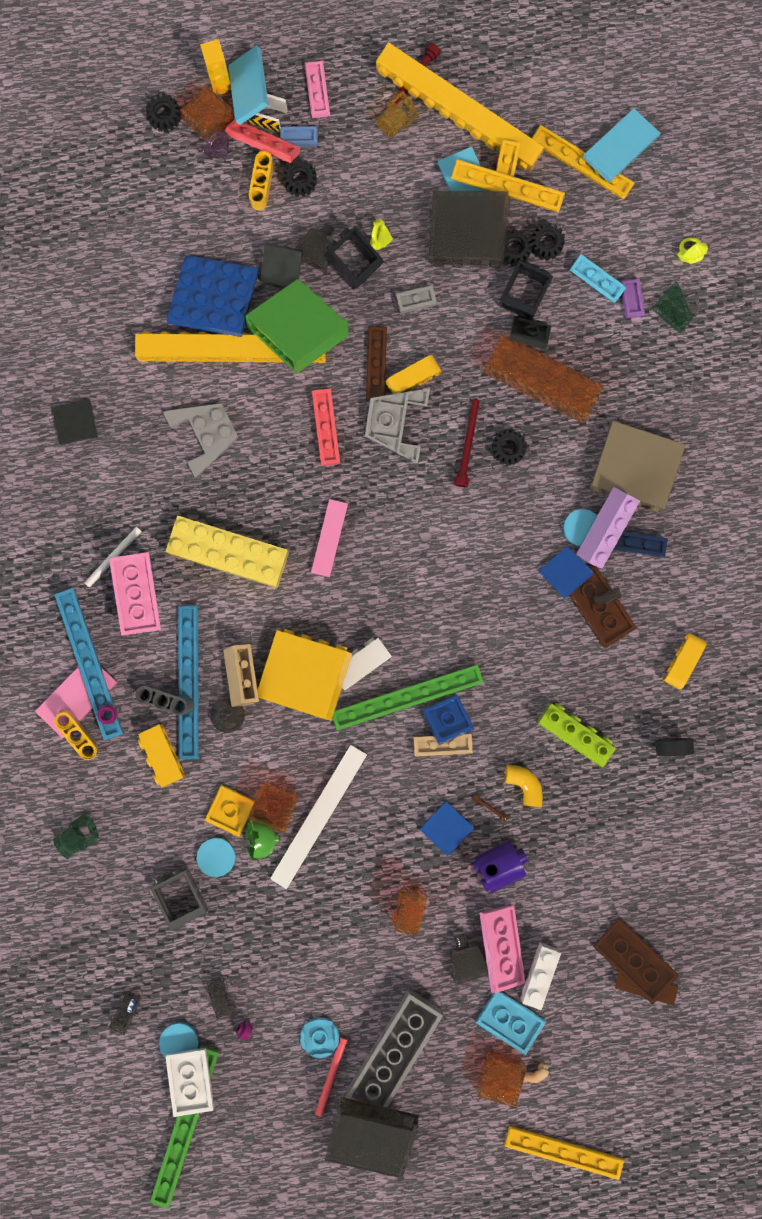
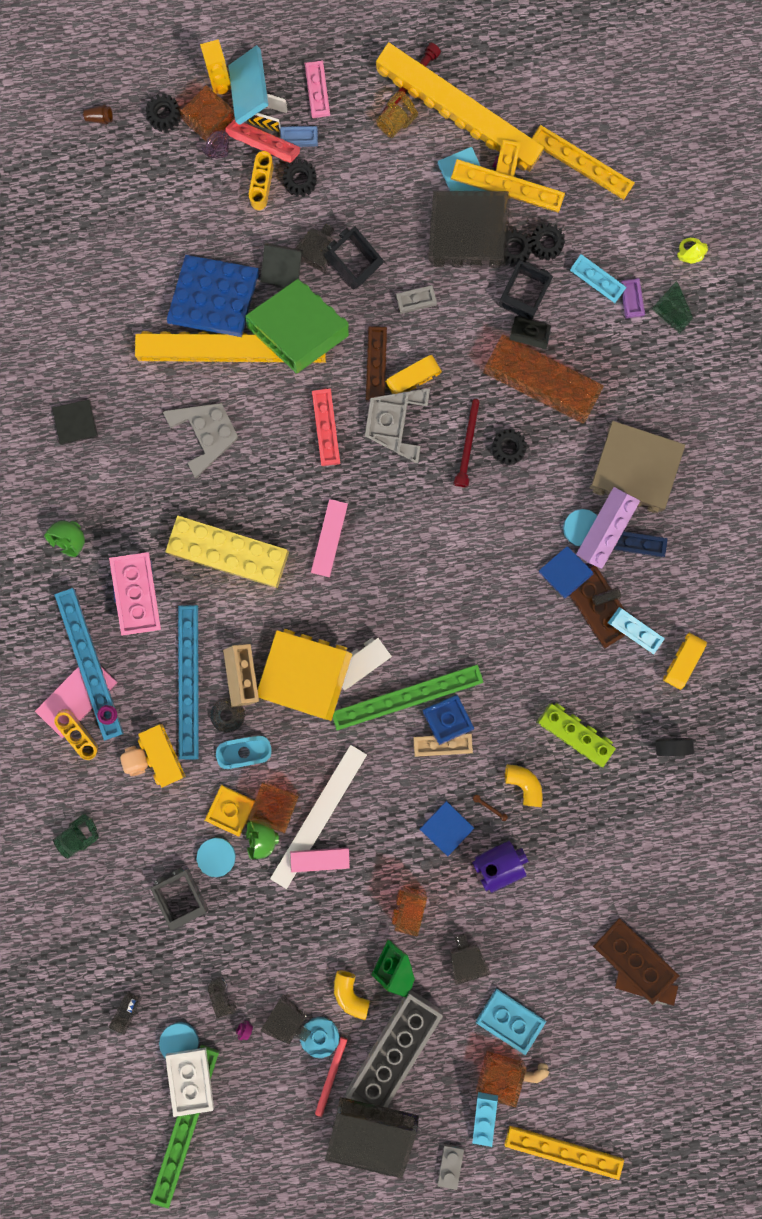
white bar [84,527,142,587] -> none
dark grey beam [135,686,194,715] -> none
neon yellow piece [369,219,393,250] -> none
bright pink tile [480,904,526,993] -> none
white brick [520,942,561,1010] -> none
medium azure tile [583,109,661,183] -> none
none -> bright green cylinder [44,521,85,557]
none -> reddish brown cone [83,105,113,125]
none -> light nougat head [120,746,148,776]
none -> medium azure piece [216,736,271,769]
none -> clear smoke torso [260,995,311,1044]
none -> bright pink tile [290,848,350,872]
none -> yellow cylinder [334,970,370,1020]
none -> green slope [371,940,415,997]
none -> light grey plate [437,1144,464,1190]
none -> medium azure plate [473,1092,498,1147]
none -> medium azure plate [608,607,665,654]

